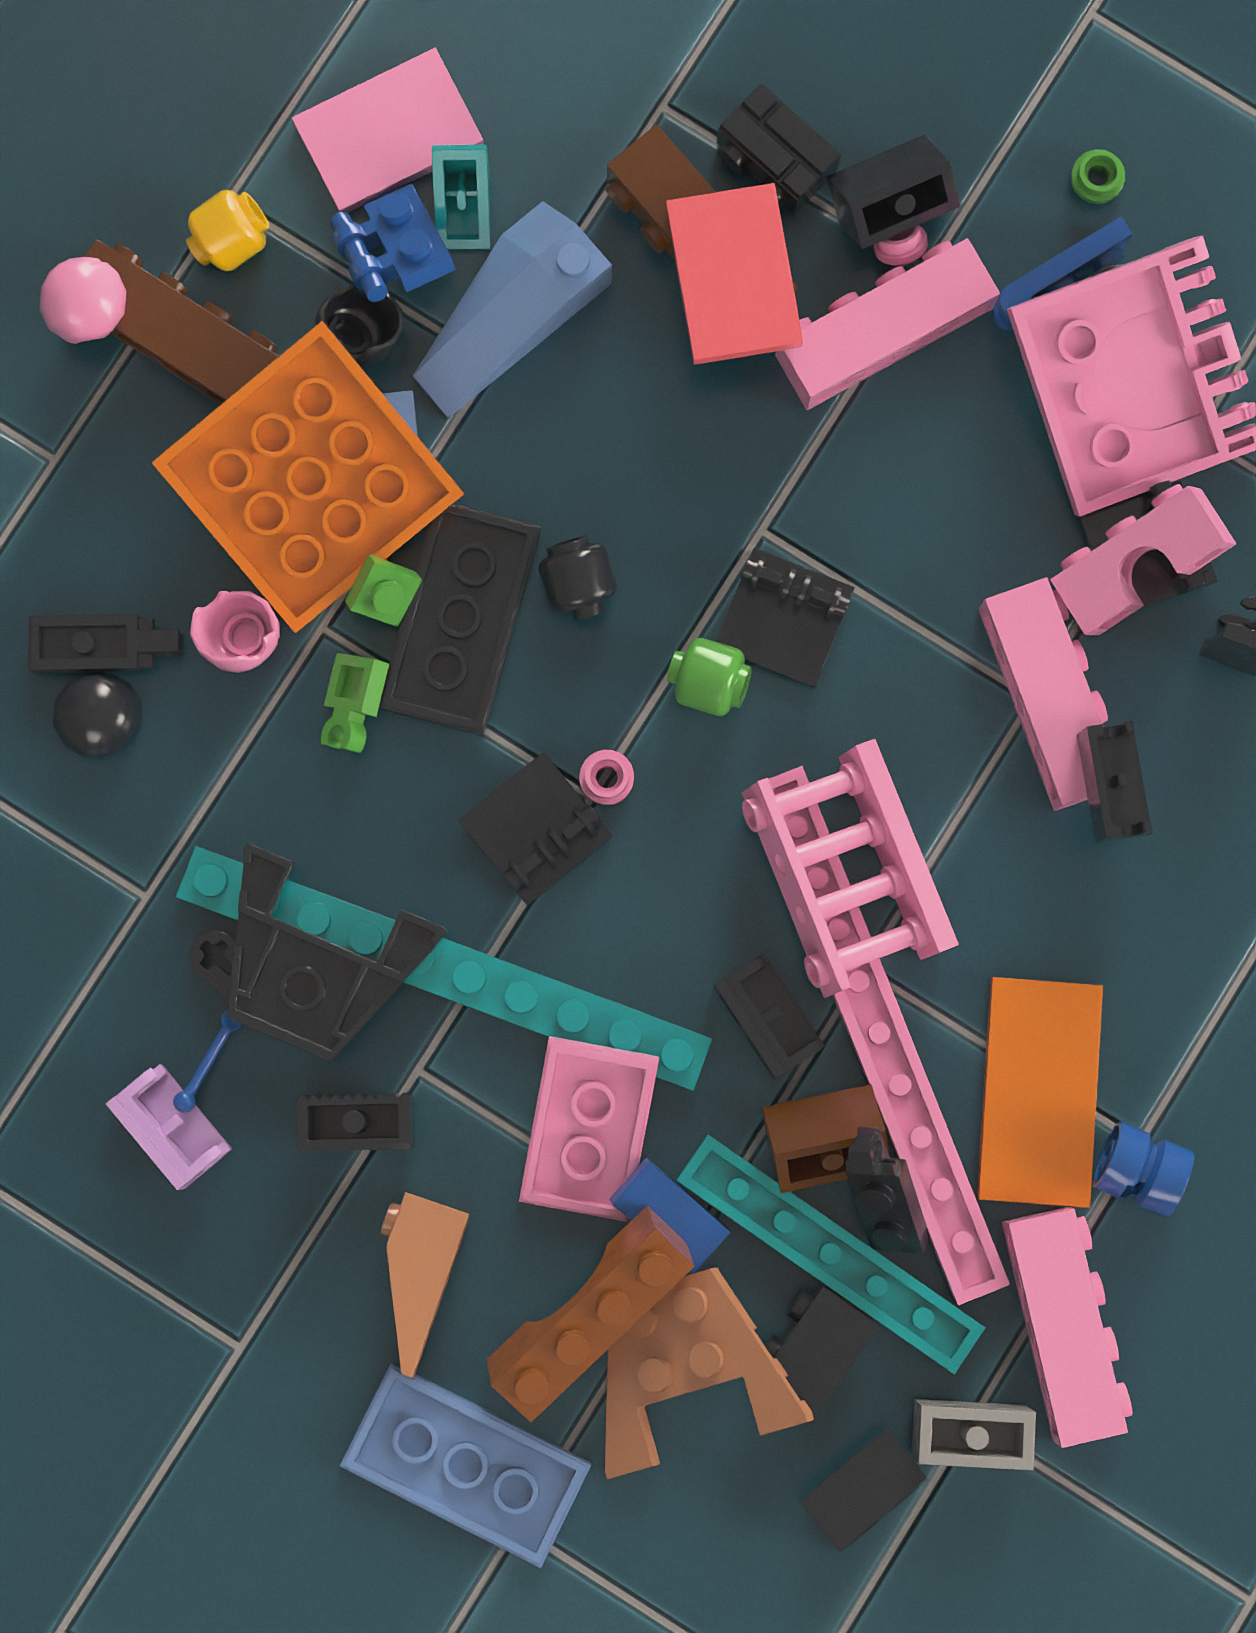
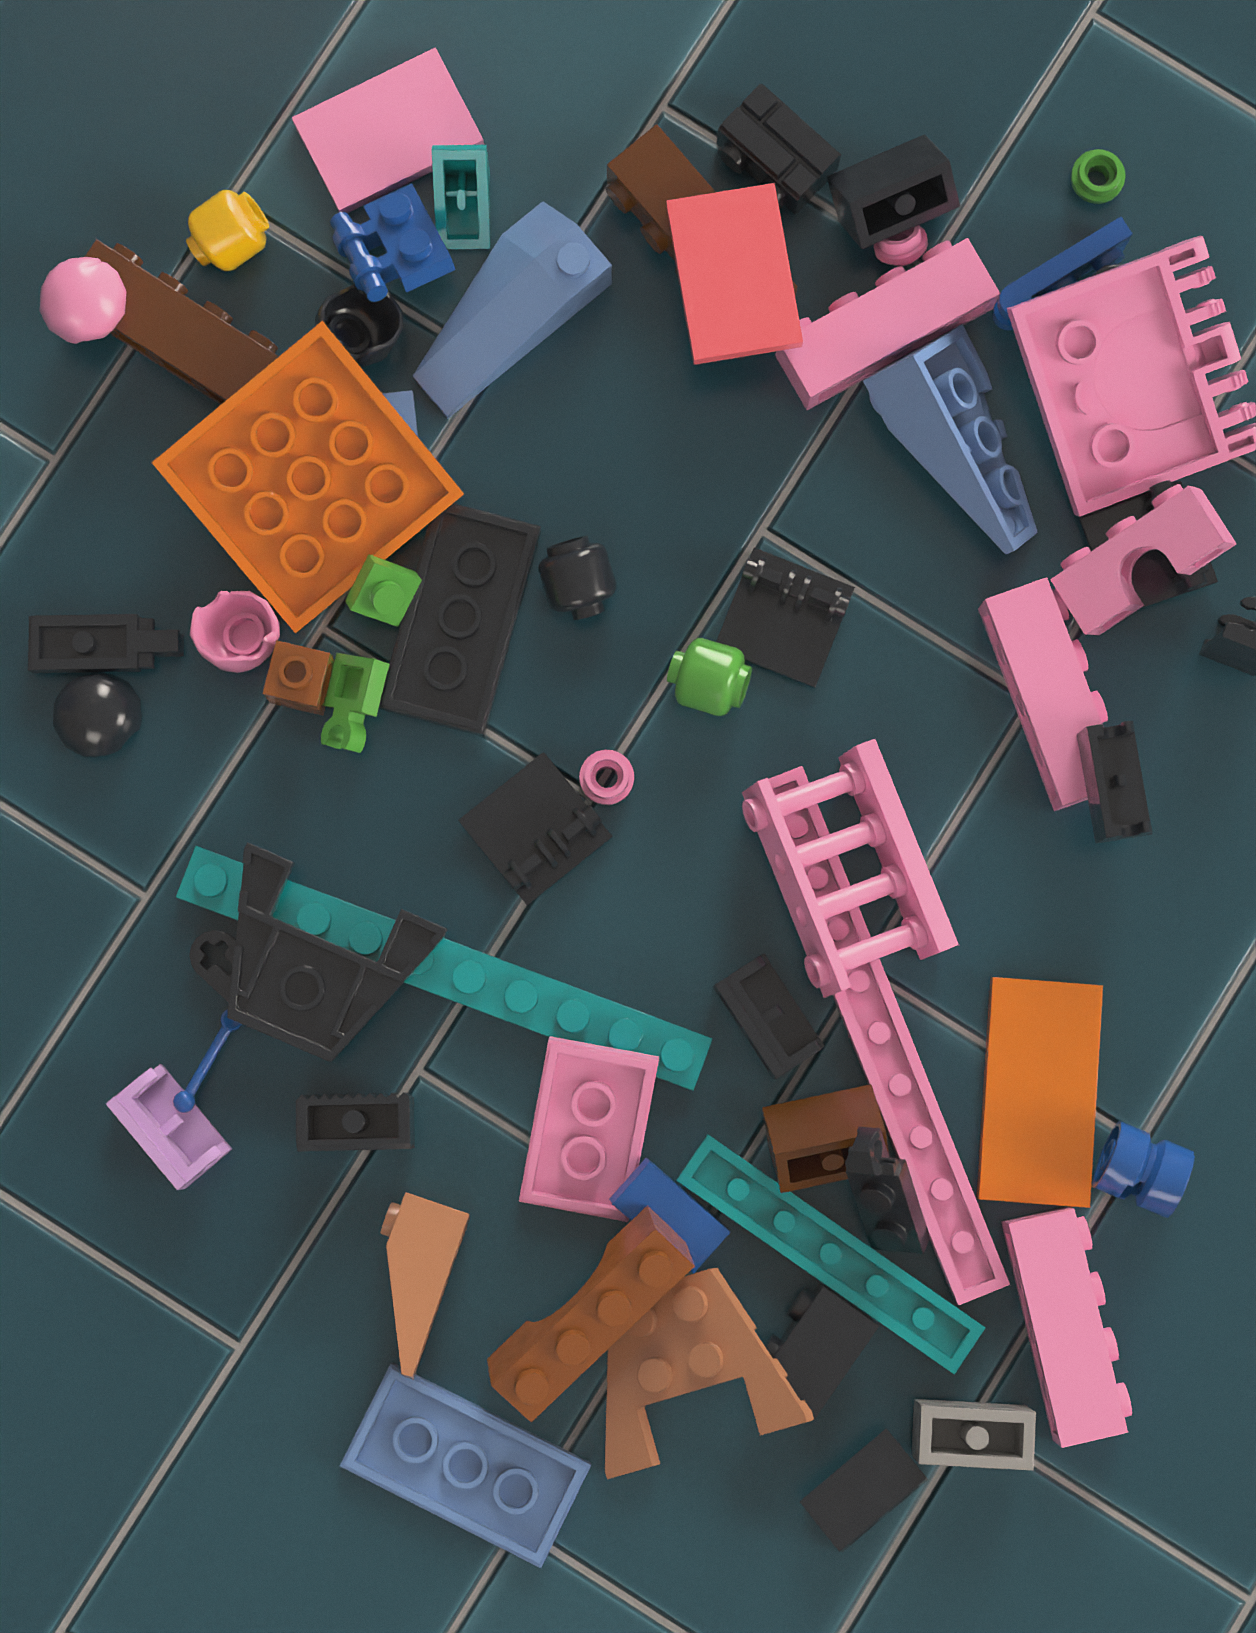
none -> dark orange brick [262,640,335,716]
none -> medium blue wedge [863,324,1038,554]

